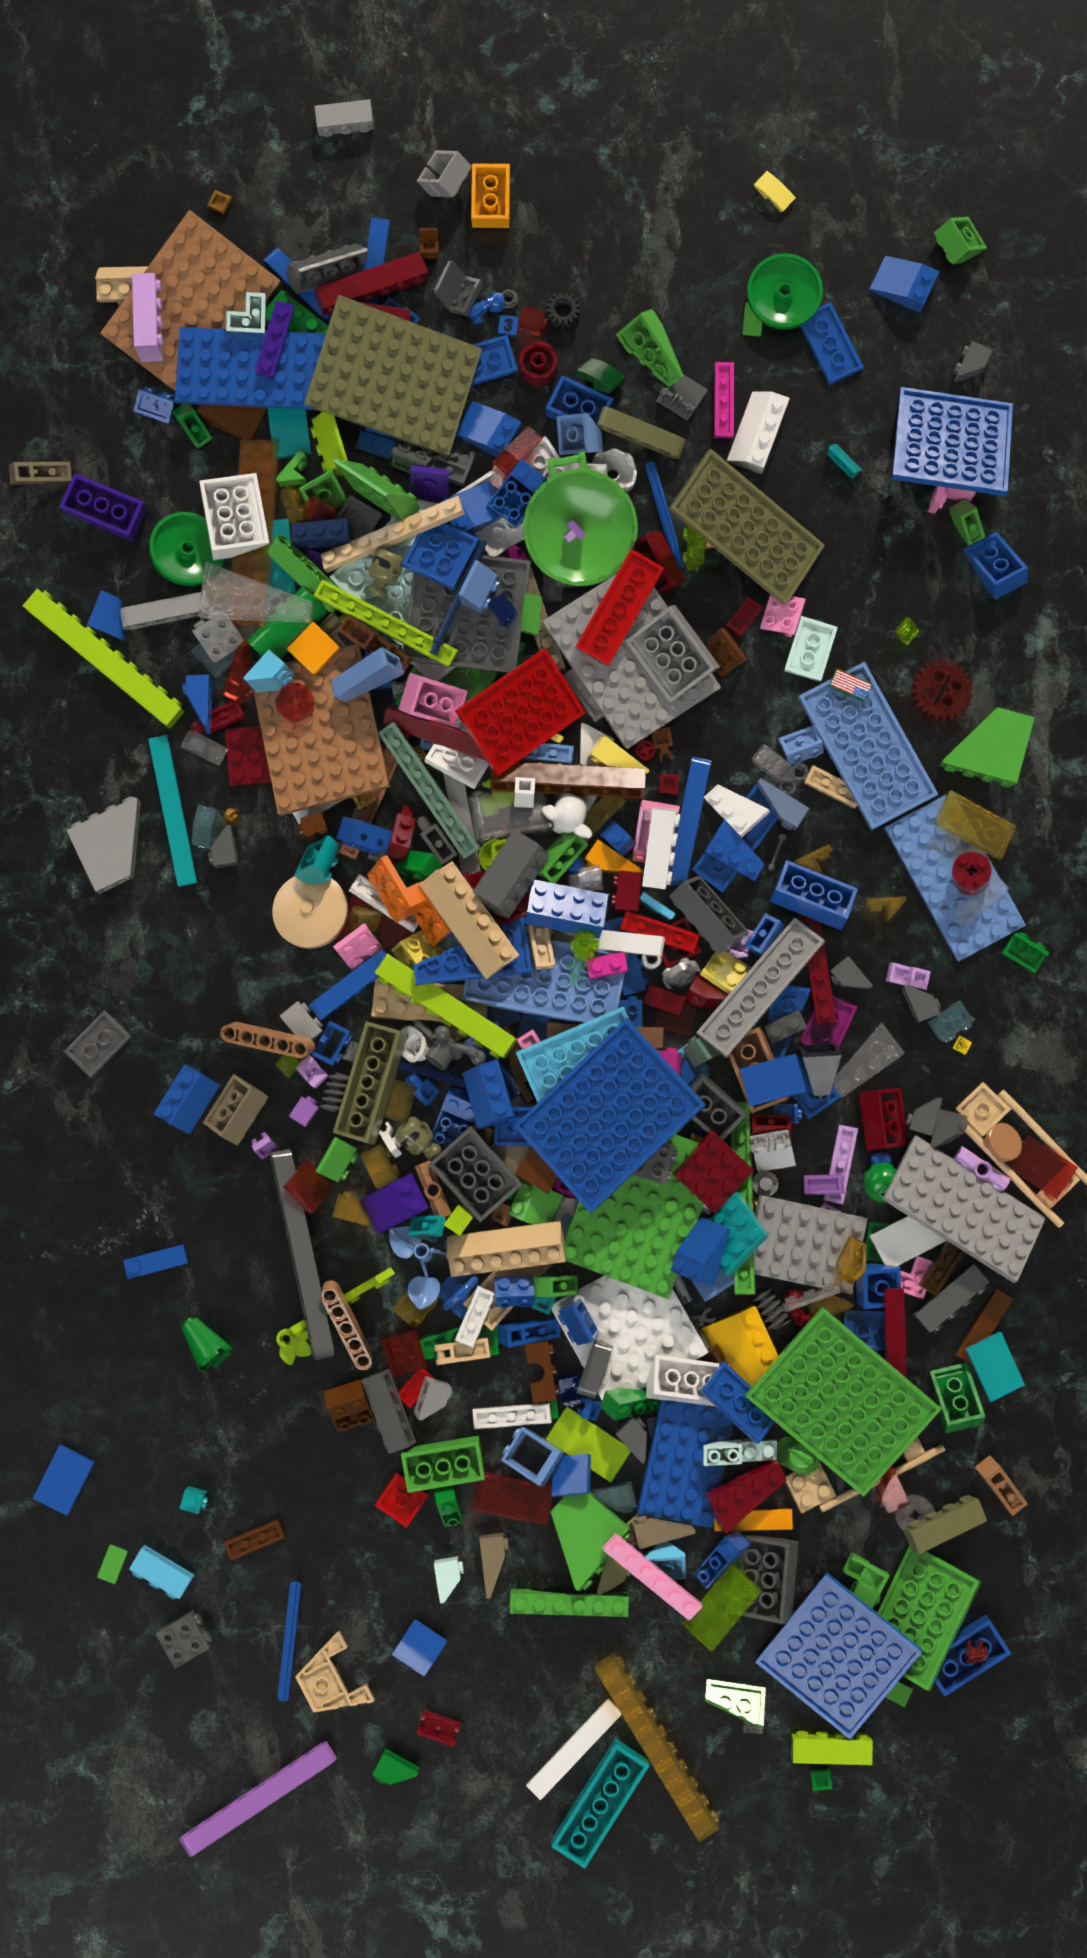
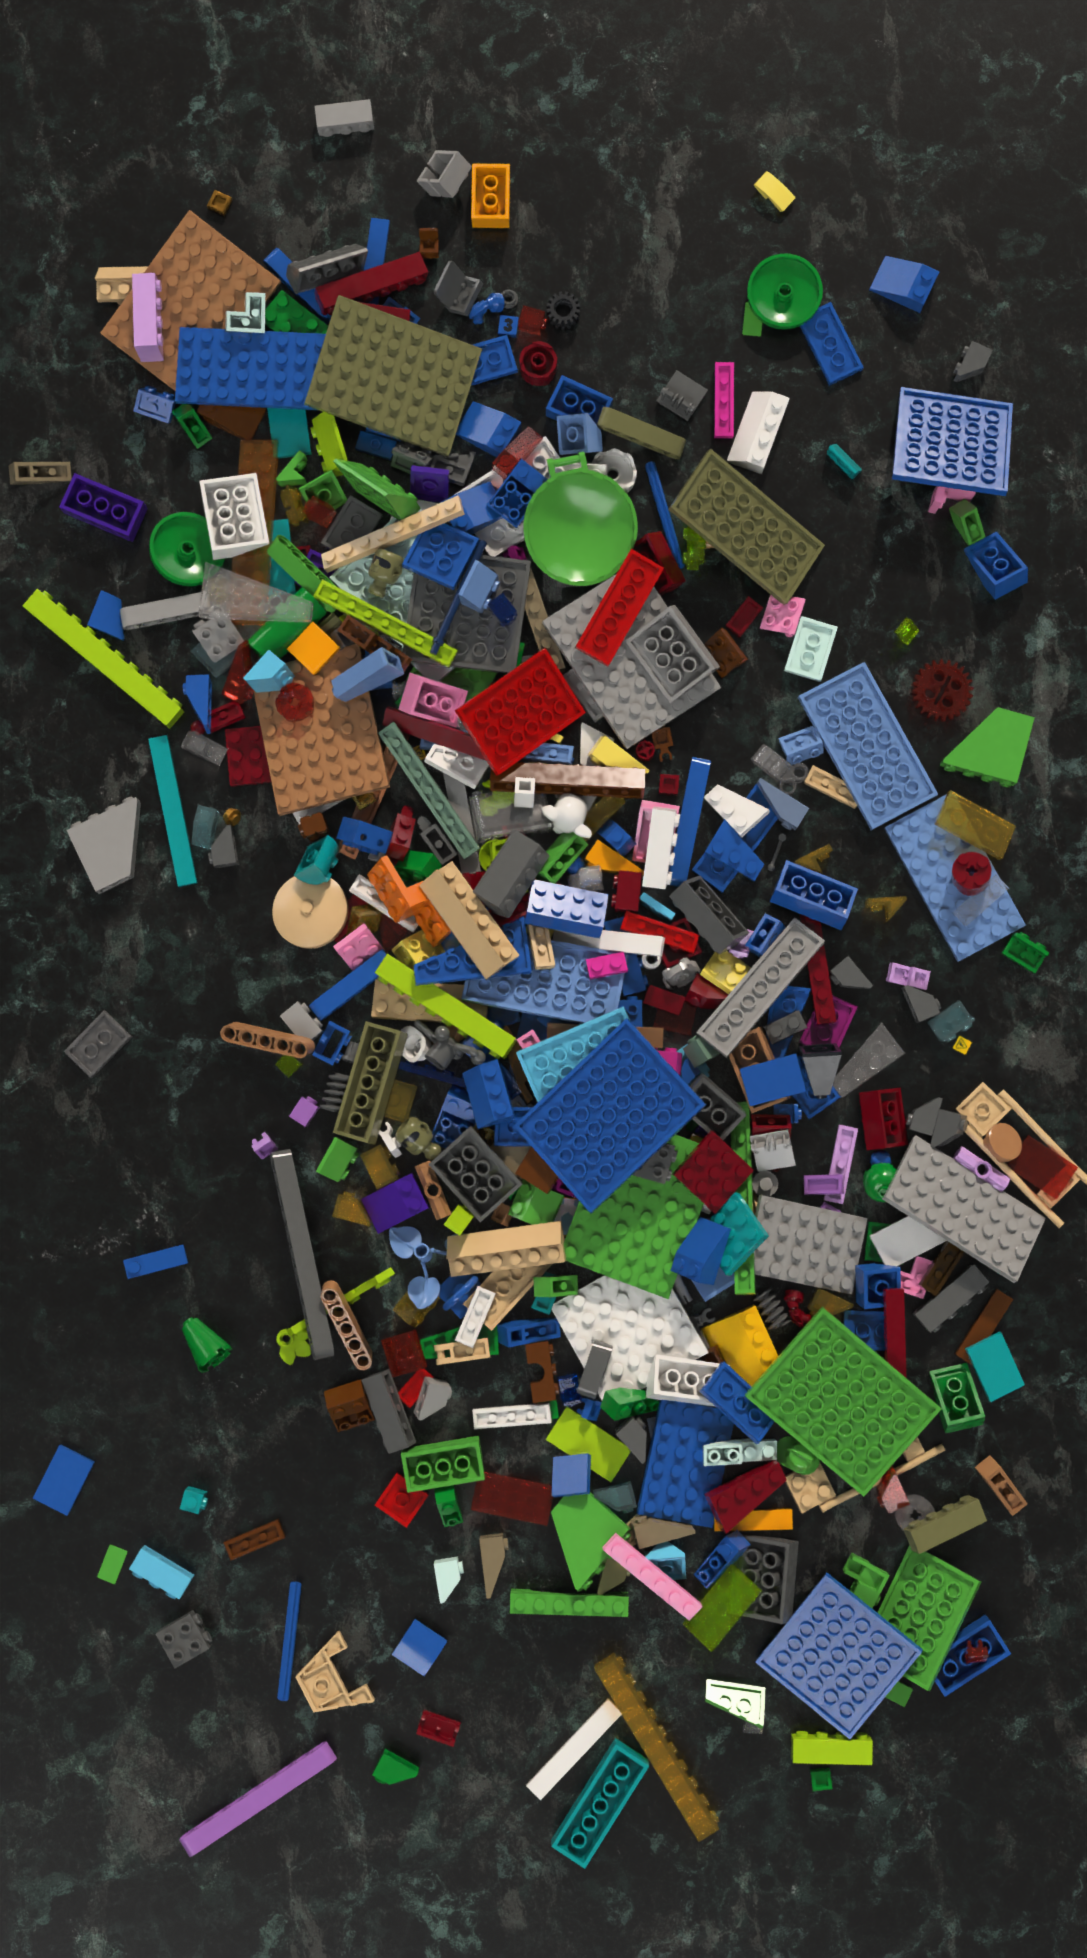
blue slope [154,1064,220,1134] -> none
dark tan slope [203,1074,269,1146] -> none
dark purple plate [255,300,295,379] -> none
clear red tile [283,1160,333,1214] -> none
dark blue brick [292,518,353,550] -> none
lavender bracket [296,1055,328,1089] -> none
blue plate [405,1073,440,1106] -> none
teal slope [408,1215,446,1242] -> none
blue bracket [494,1275,535,1308] -> none
medium blue window [502,1427,565,1486] -> none
bright green tile [521,593,542,635] -> none
blue slope [558,1298,599,1346] -> none
medium lavender tile [563,520,586,542] -> none
clear neon green brick [571,931,598,961] -> none
dark green slope [576,358,625,393] -> none
bright green wedge [616,309,684,388] -> none
clear plate [781,1282,841,1312] -> none
tile [829,669,872,702] -> none
clear yellow slope [836,1235,866,1285] -> none
bright green slope [934,217,987,264] -> none

